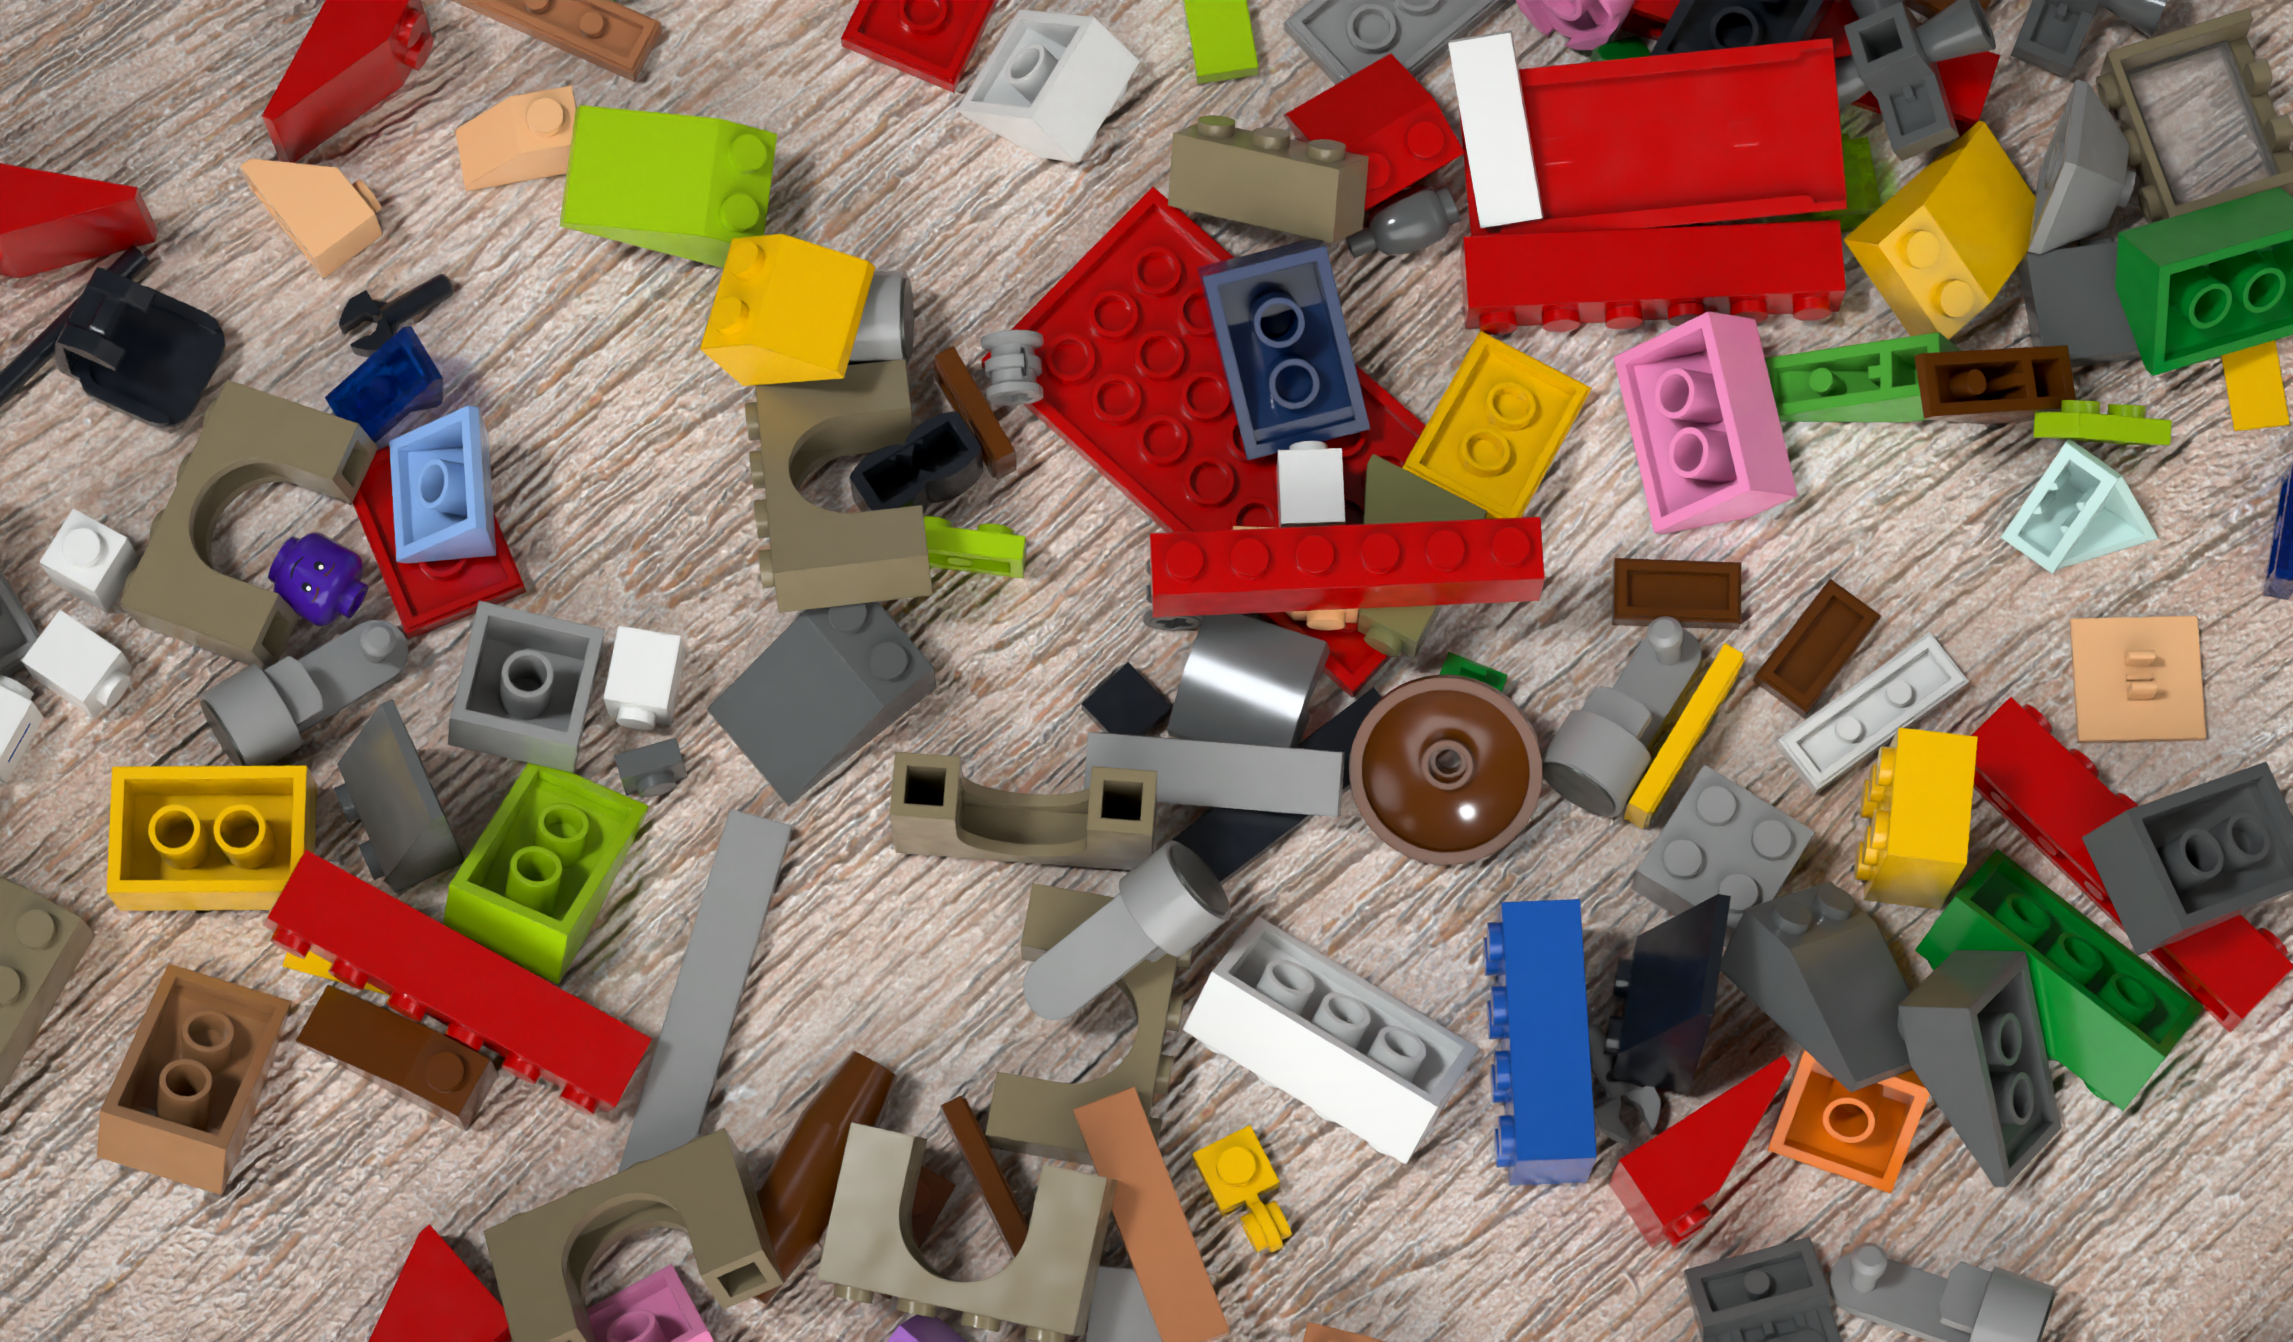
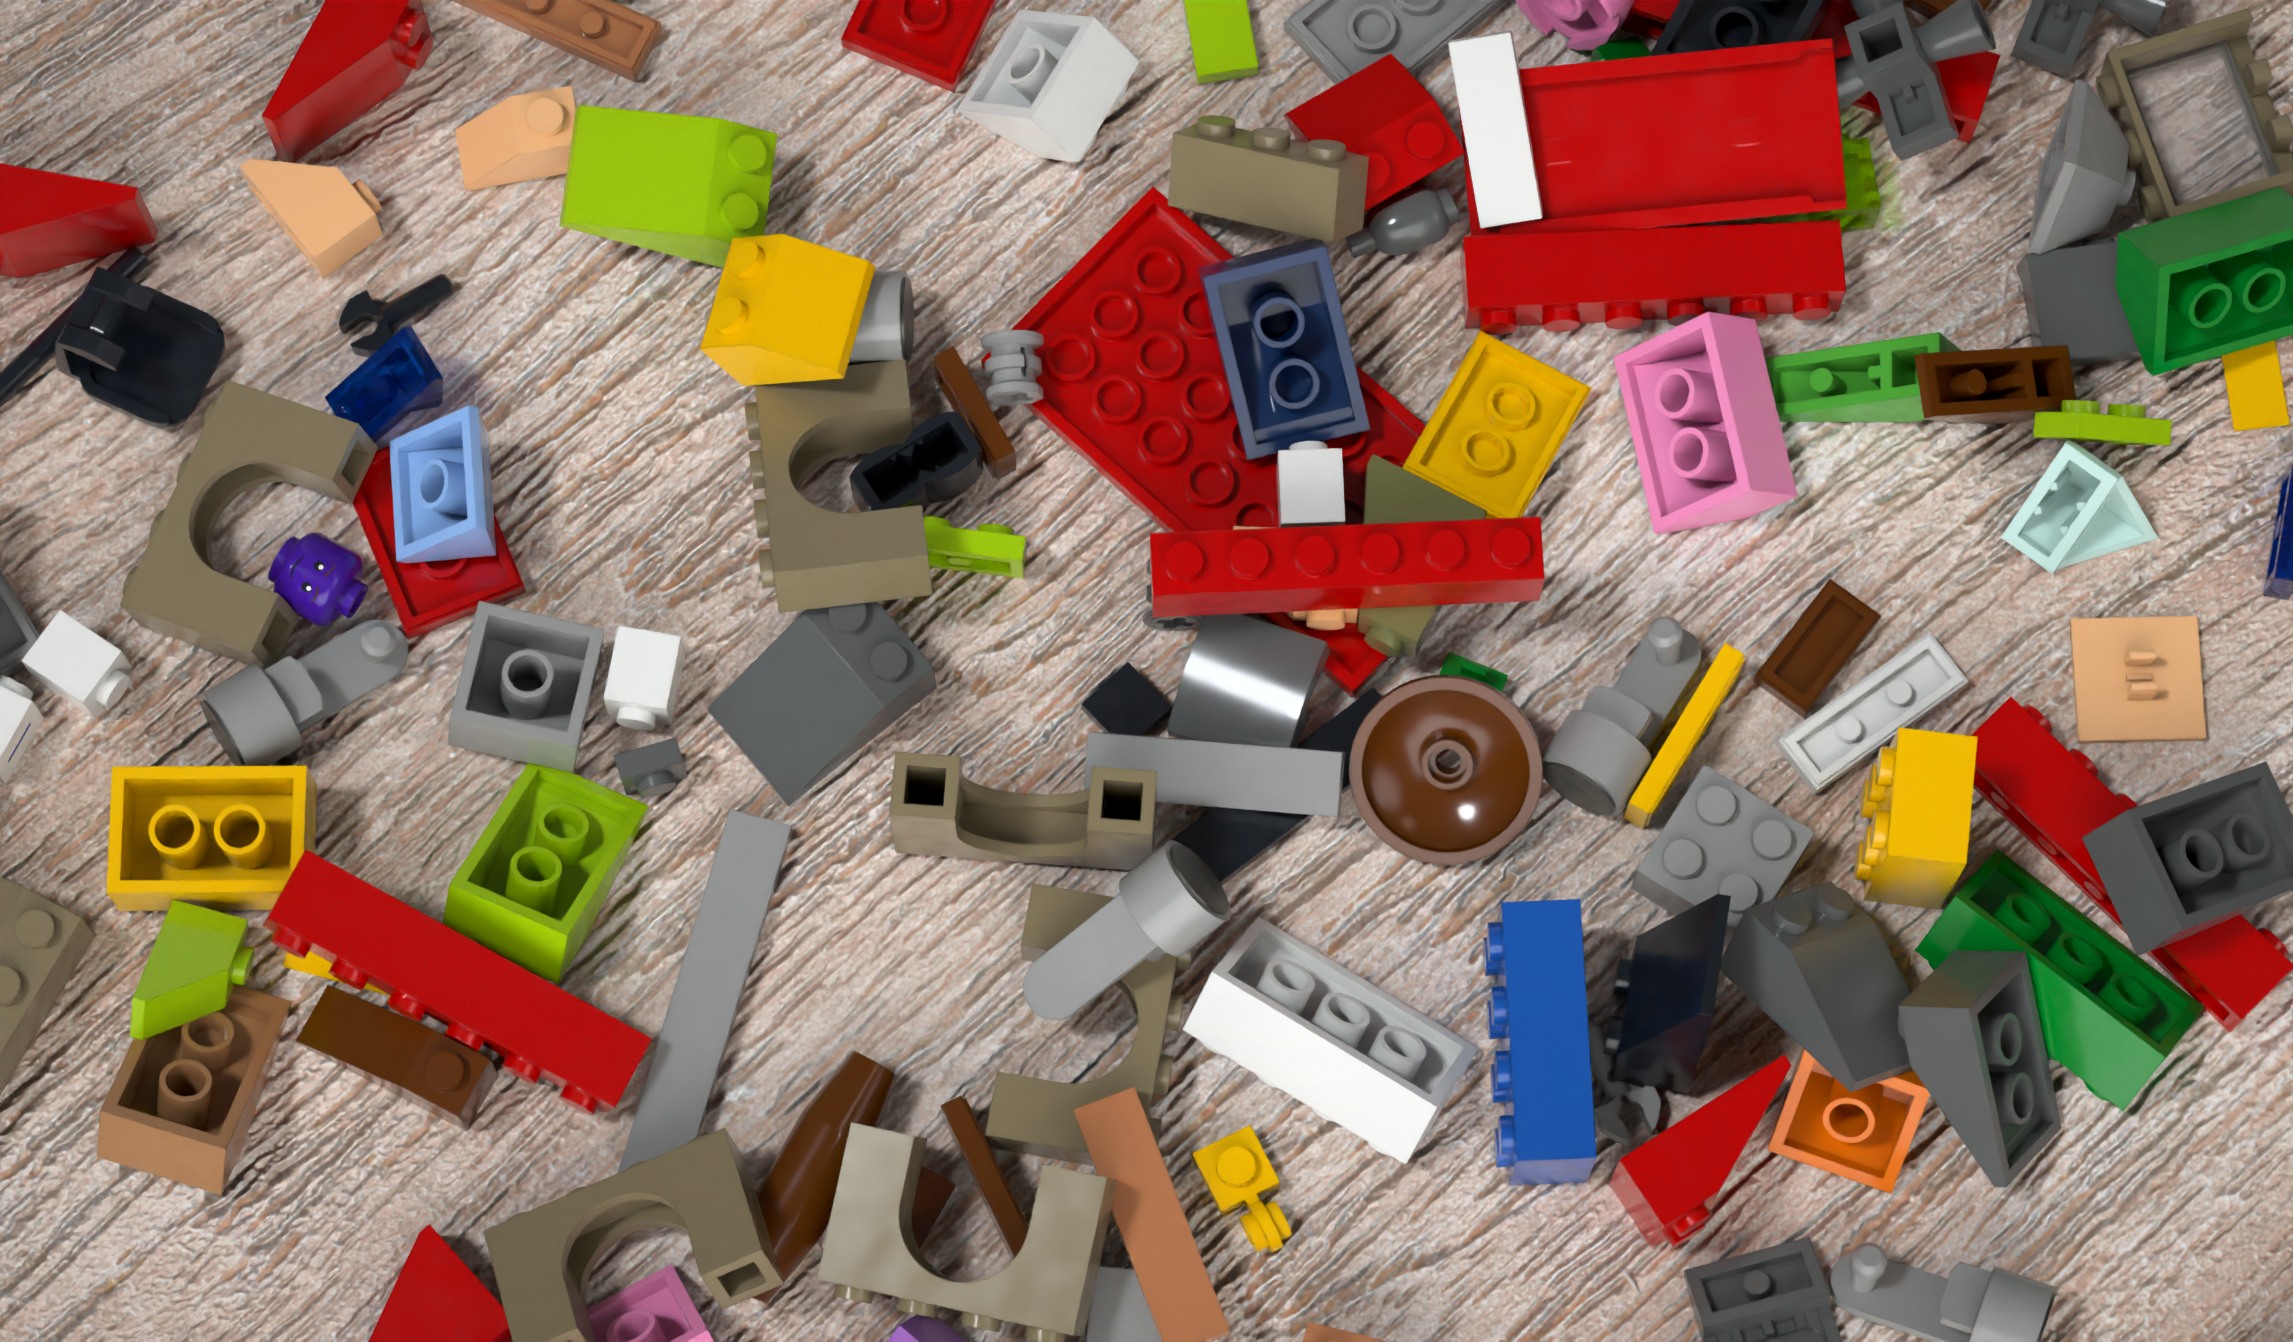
white brick [40,509,140,613] -> none
dark grey slope [334,699,465,893] -> none
reddish brown tile [1612,558,1742,630] -> none
yellow slope [1843,121,2035,340] -> none
none -> lime slope [130,899,255,1040]

